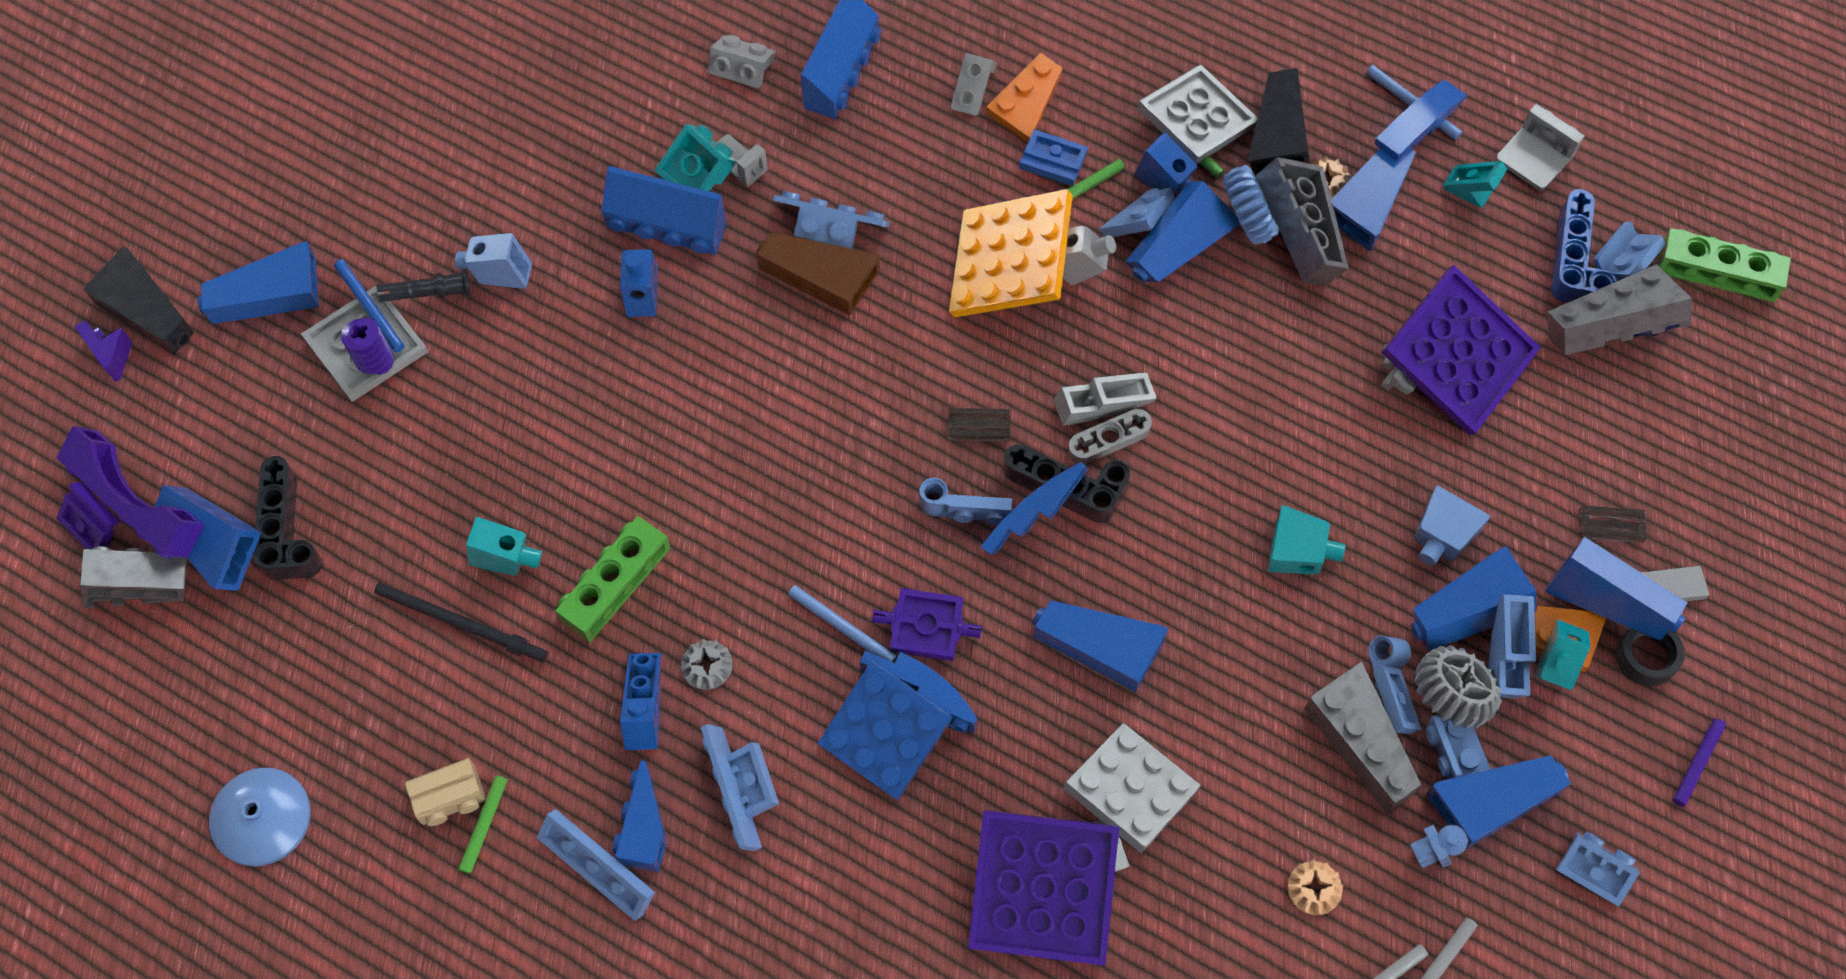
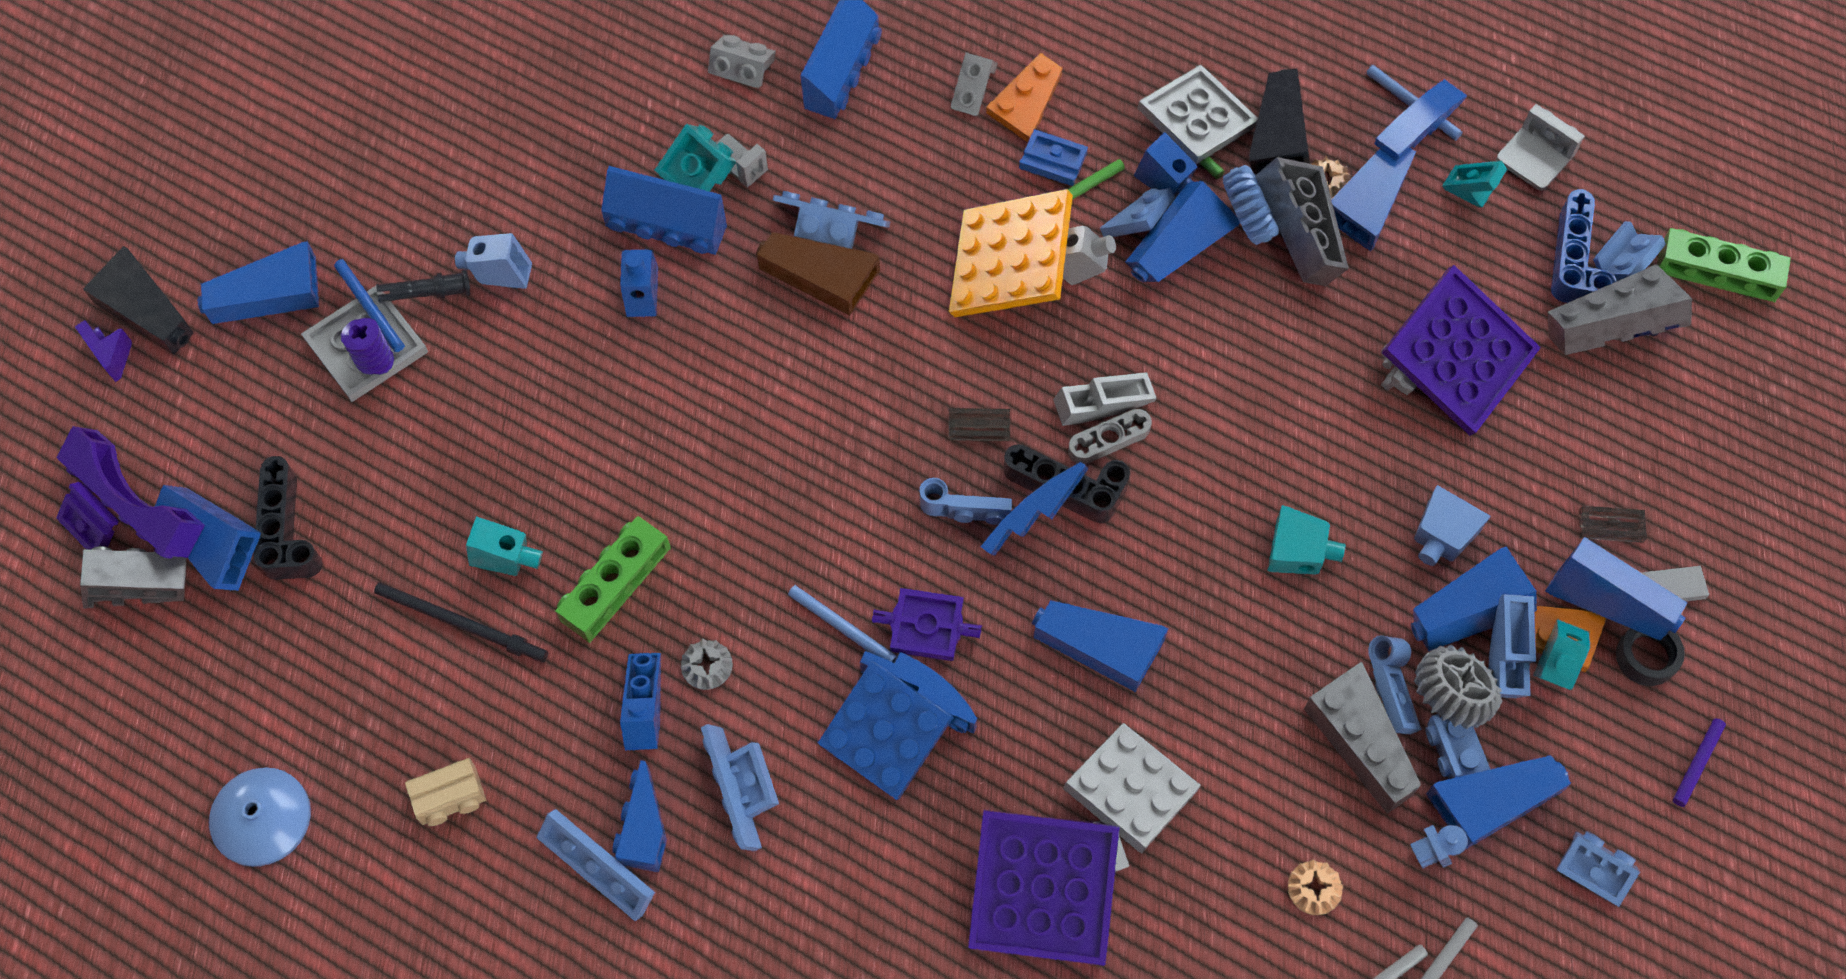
bright green bar [458,776,508,874] -> none

